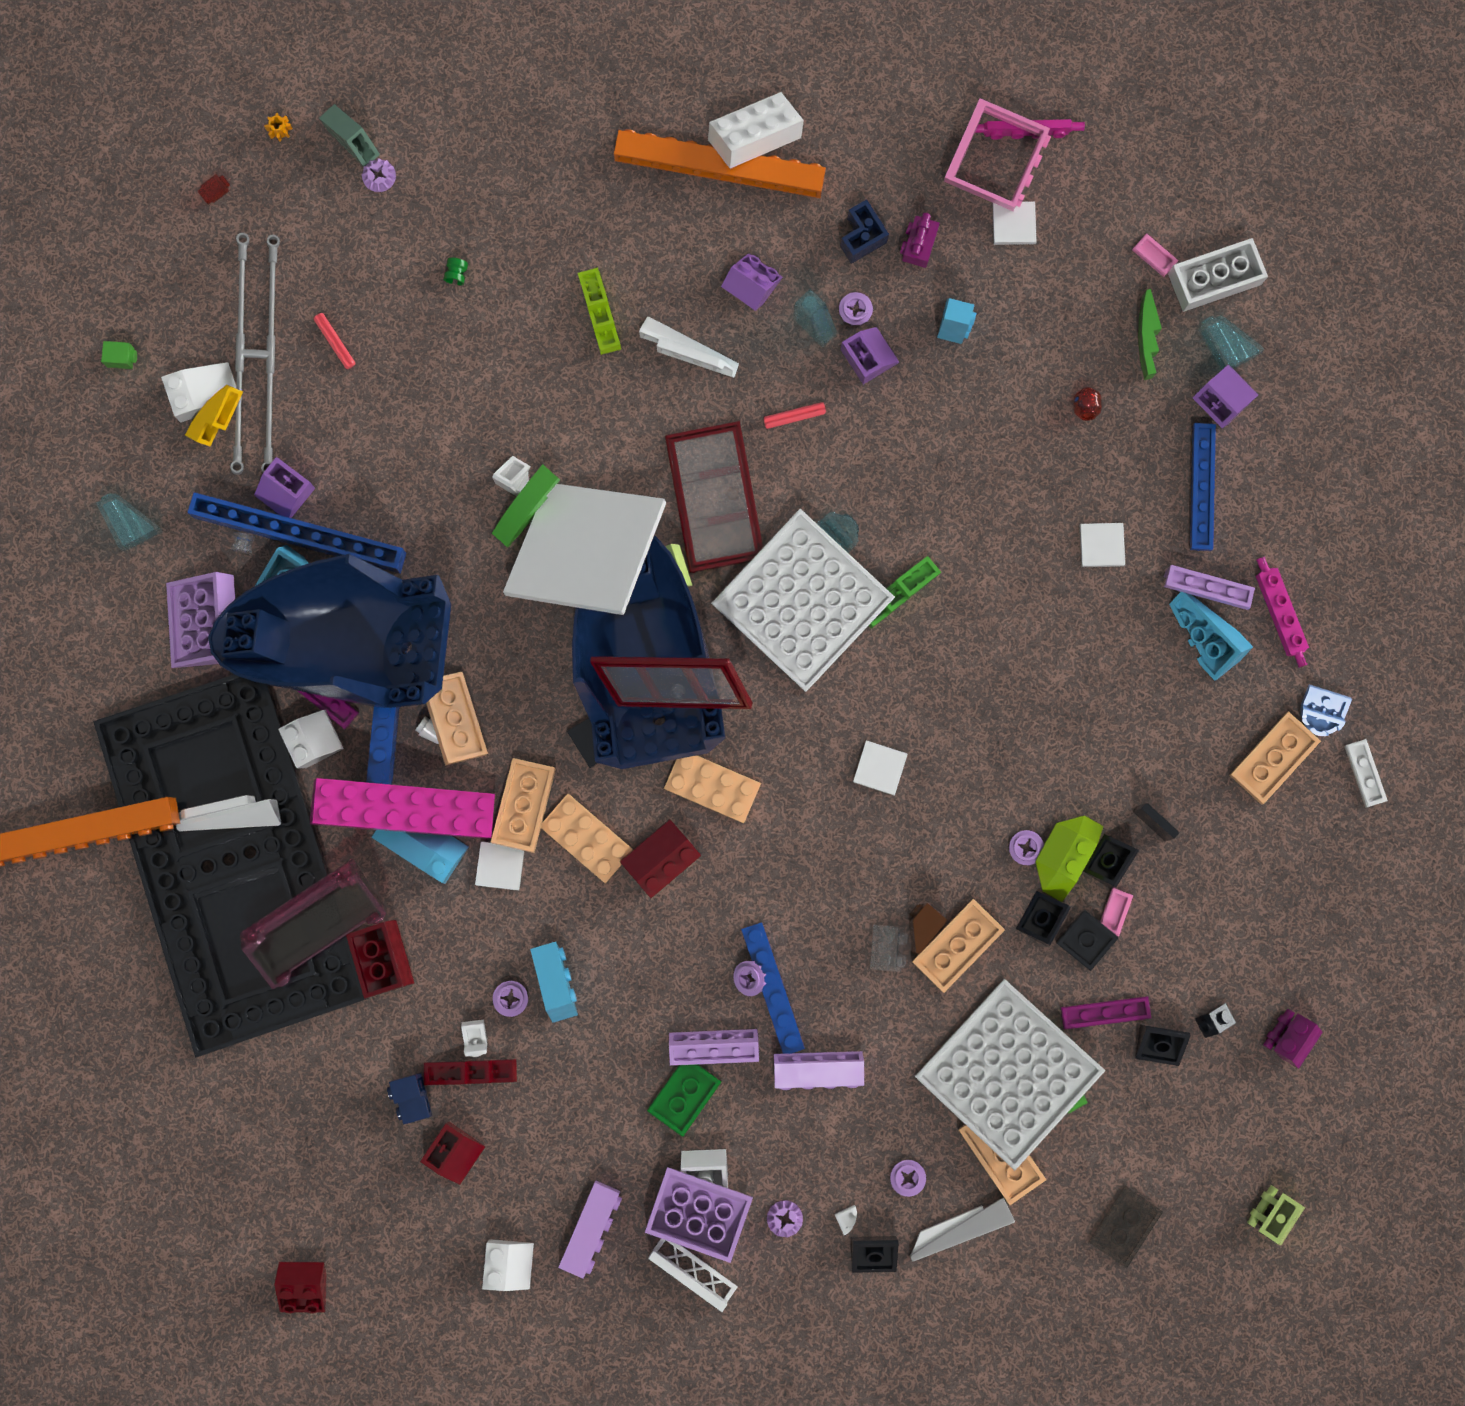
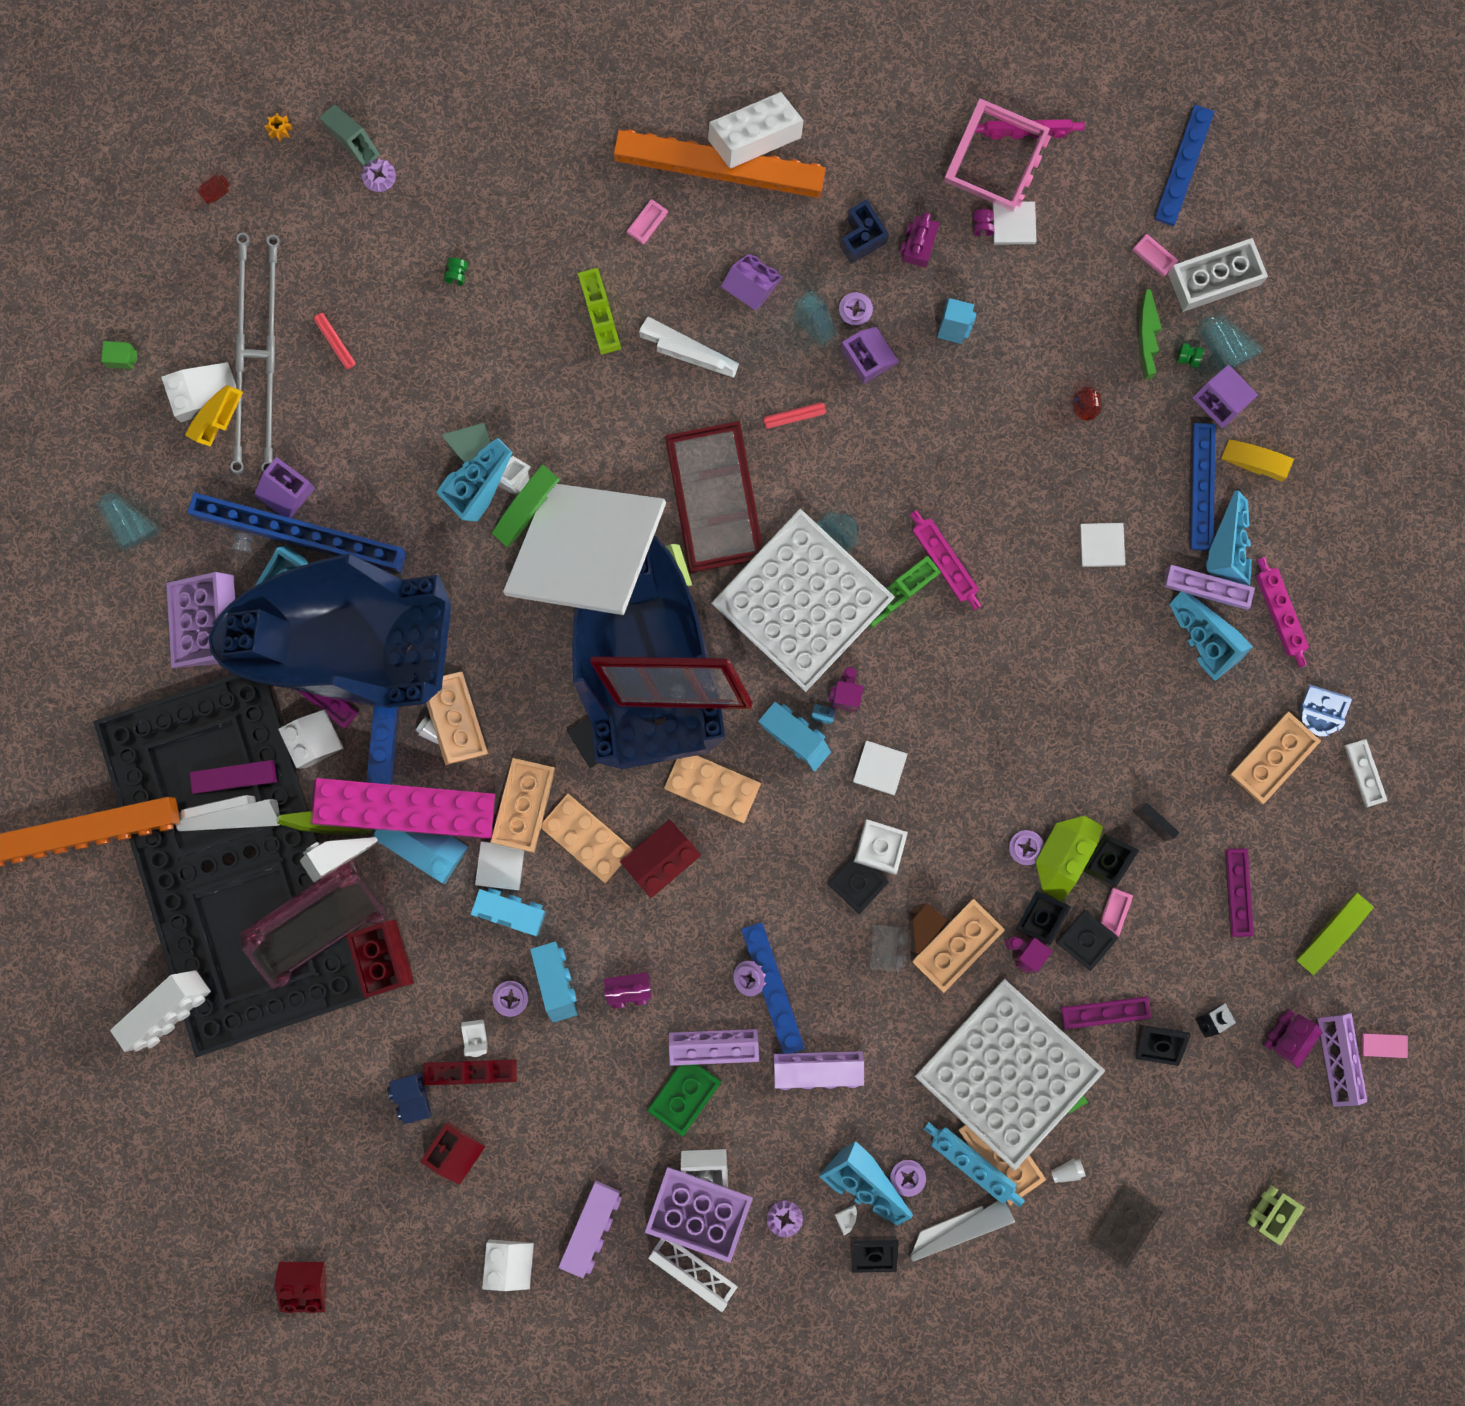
none -> white brick [110,970,211,1052]
none -> magenta tile [190,760,277,794]
none -> lime slope [277,811,372,835]
none -> white slope [300,837,378,883]
none -> medium azure wedge [436,438,513,522]
none -> sand green slope [443,423,490,463]
none -> medium azure wedge [471,888,546,936]
none -> magenta brick [604,972,652,1009]
none -> bright pink tile [626,199,668,245]
none -> medium azure wedge [758,702,831,772]
none -> medium azure slope [811,704,835,724]
none -> medium azure wedge [819,1141,913,1226]
none -> black tile [827,854,889,914]
none -> magenta brick [828,667,864,712]
none -> white tile [854,819,908,875]
none -> dark pink plate [910,510,982,611]
none -> medium azure plate [924,1122,1025,1208]
none -> magenta wheel [973,209,995,236]
none -> magenta brick [1005,937,1053,973]
none -> white cone [1051,1158,1086,1183]
none -> blue plate [1154,105,1215,226]
none -> green wheel [1176,343,1204,368]
none -> medium azure wedge [1206,490,1252,586]
none -> yellow slope [1221,439,1294,482]
none -> magenta tile [1225,848,1254,937]
none -> lime slope [1296,892,1374,975]
none -> lavender fence [1318,1013,1367,1107]
none -> bright pink tile [1361,1033,1408,1058]

